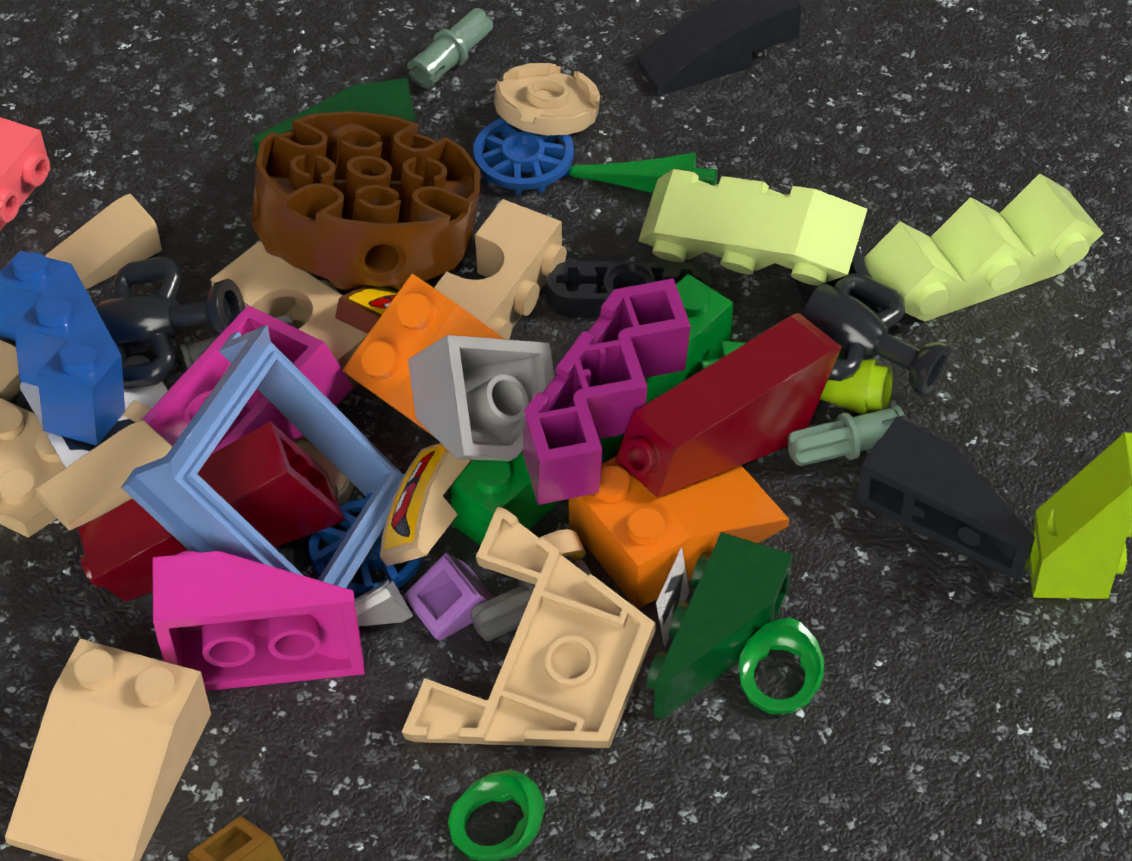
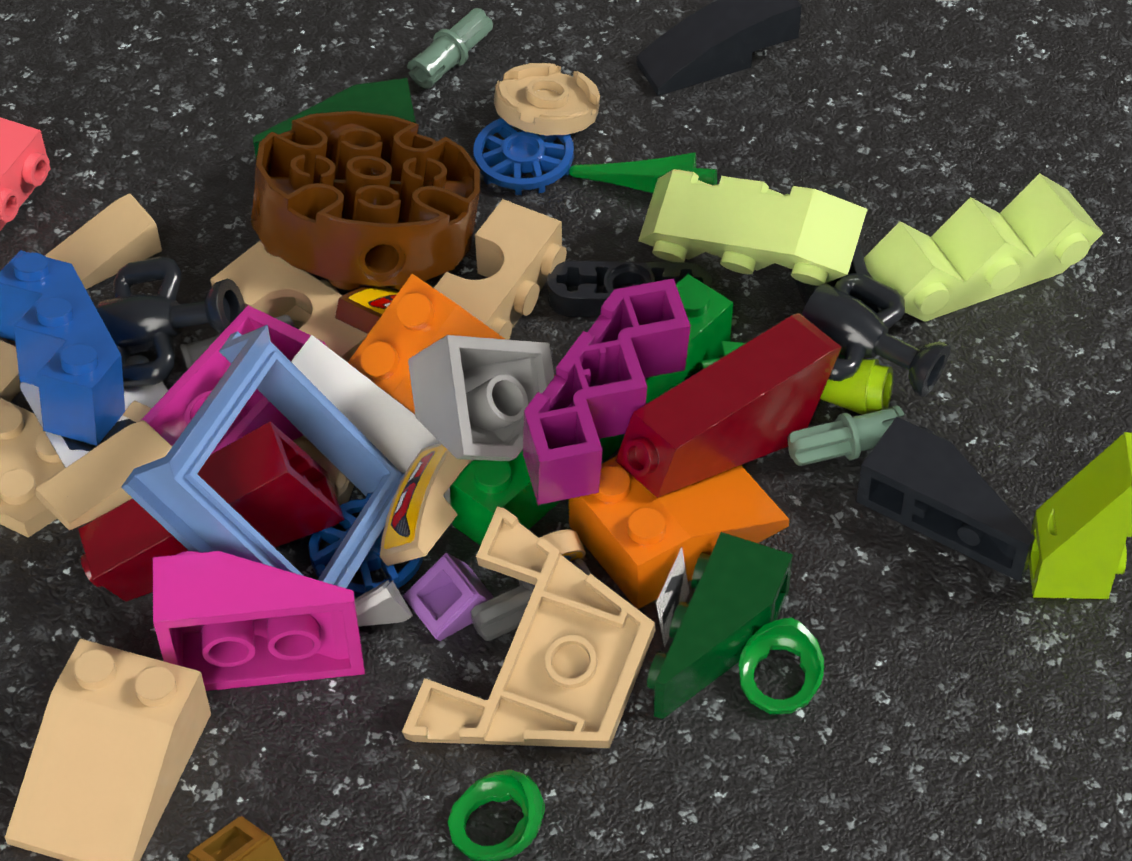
none -> white sticker [291,335,473,505]

